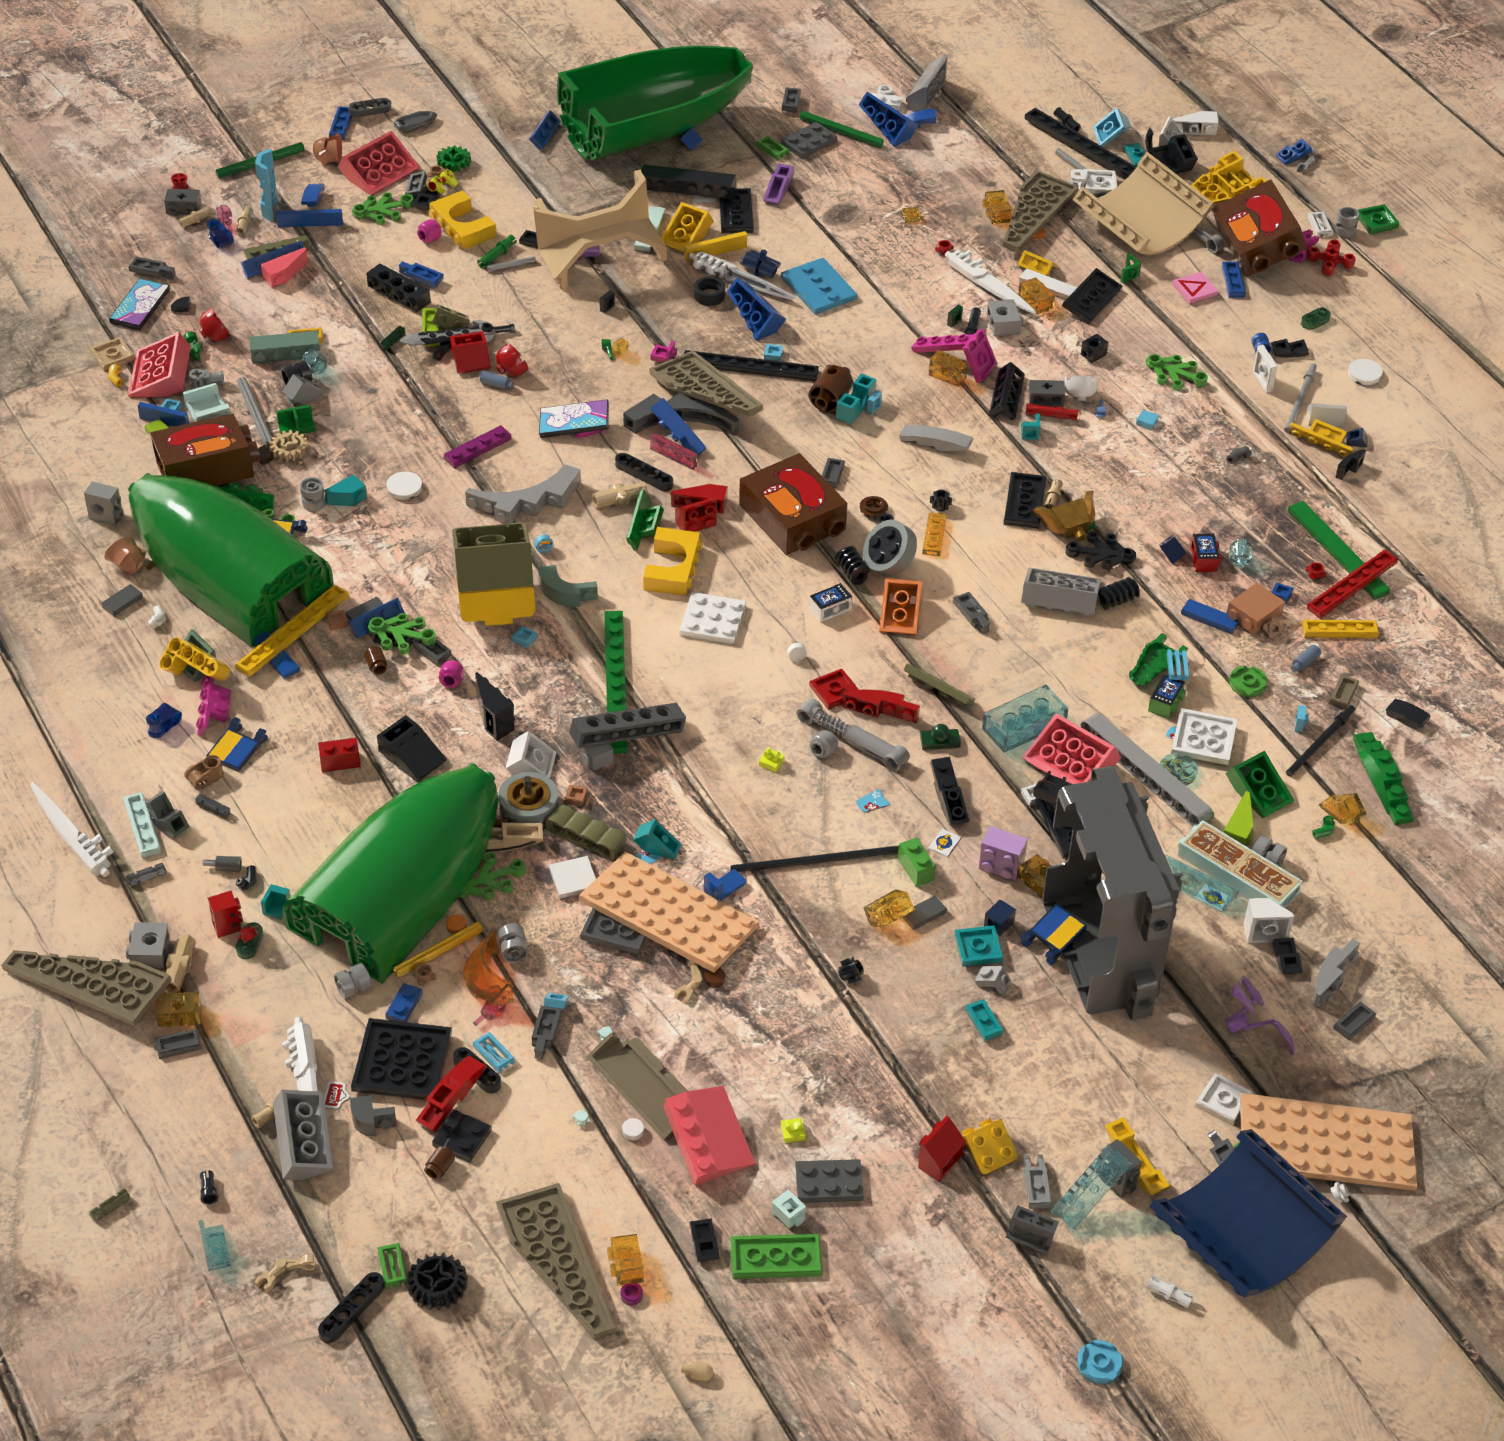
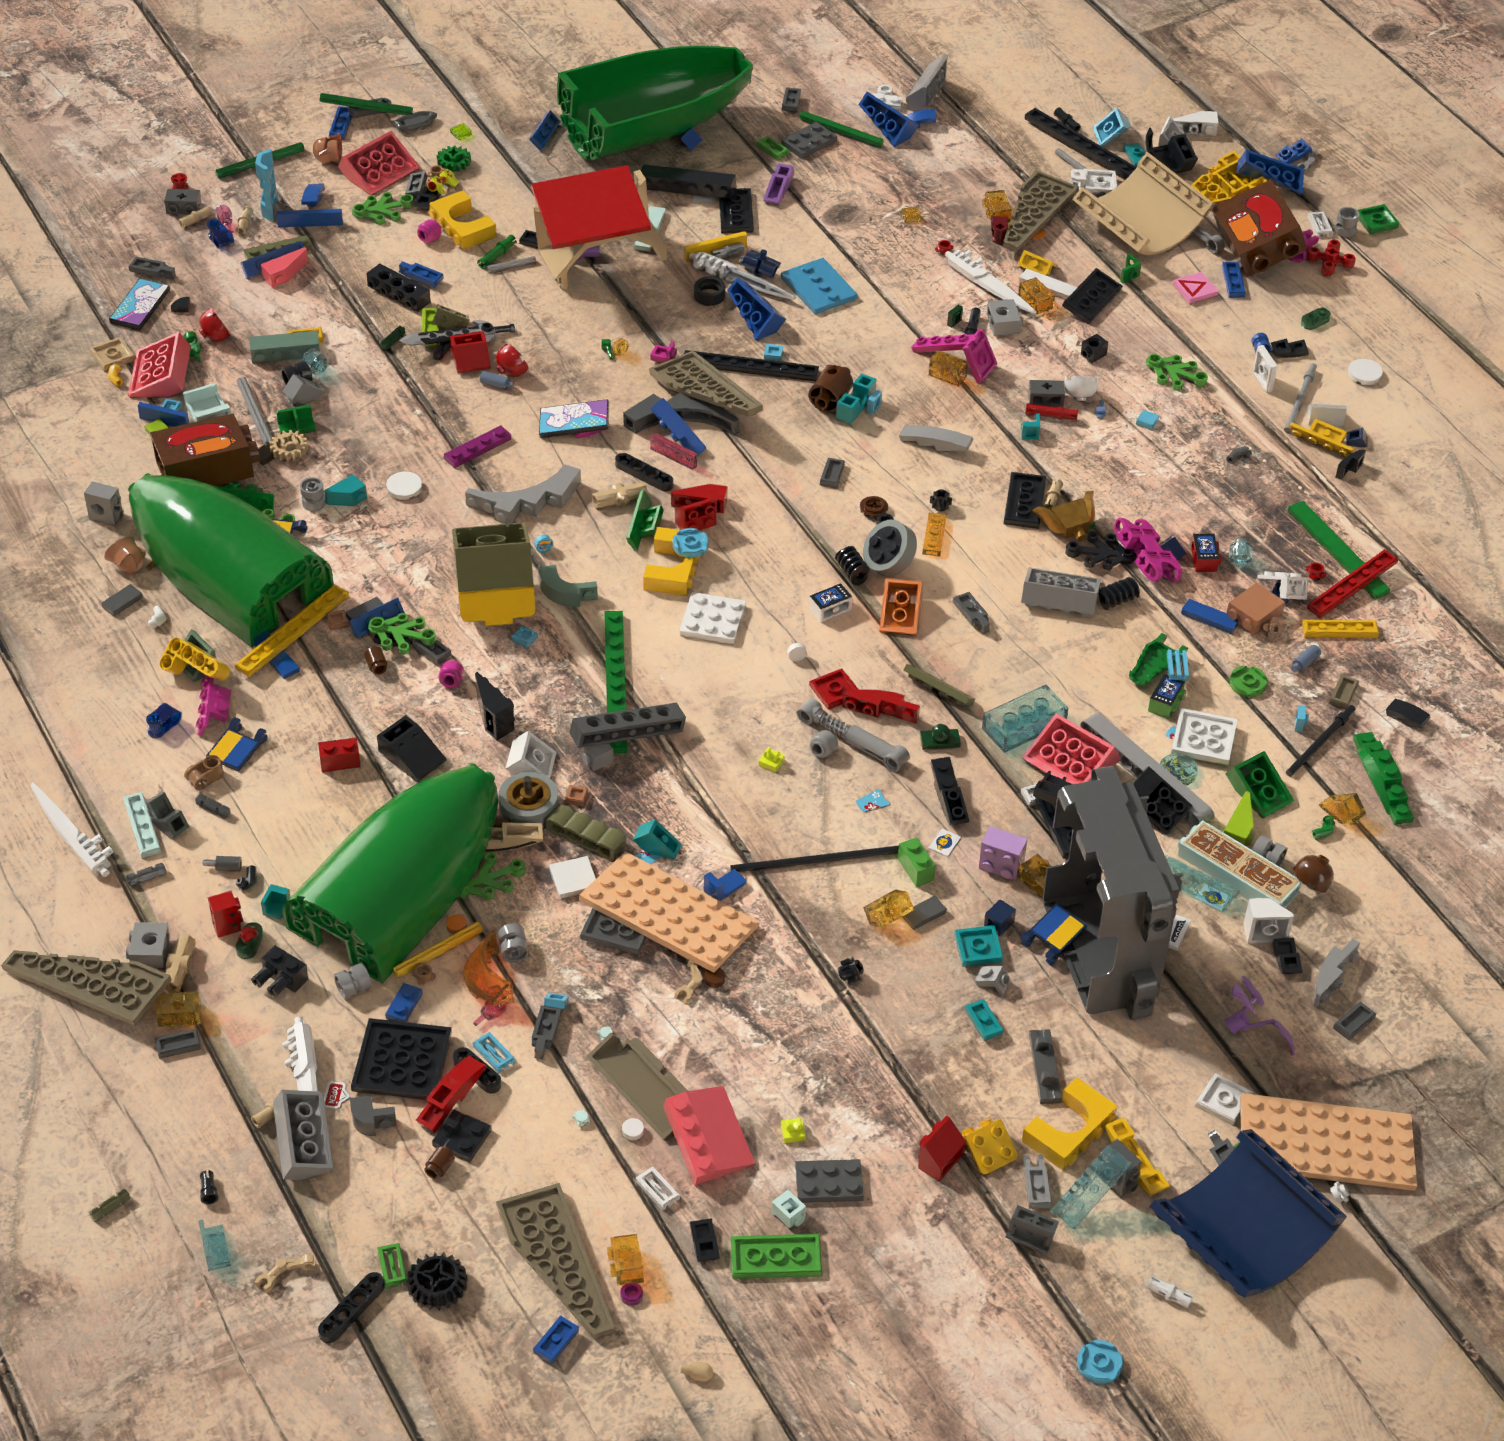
light grey connector [189,369,225,390] -> none
black tile [599,290,615,313] -> none
yellow slope [661,202,714,253] -> none
reddish brown brick [739,453,848,555] -> none
black fence [989,362,1025,420] -> none
none -> black brick [251,945,309,998]
none -> green axle [319,93,413,115]
none -> clear neon green tile [450,123,472,140]
none -> red tile [531,165,651,250]
none -> blue plate [533,1315,579,1364]
none -> white tile [636,1167,680,1211]
none -> medium azure tile [673,528,709,558]
none -> light grey axle [711,243,745,259]
none -> dark red piece [991,216,1008,244]
none -> yellow arch [1022,1077,1117,1171]
none -> dark grey hinge [1029,1029,1062,1104]
none -> dark pink piece [1114,518,1182,582]
none -> black slope [1133,766,1193,835]
none -> white slope [1168,915,1191,951]
none -> blue wedge [1237,149,1304,195]
none -> white bracket [1257,571,1308,600]
none -> reddish brown cylinder [1293,855,1334,893]

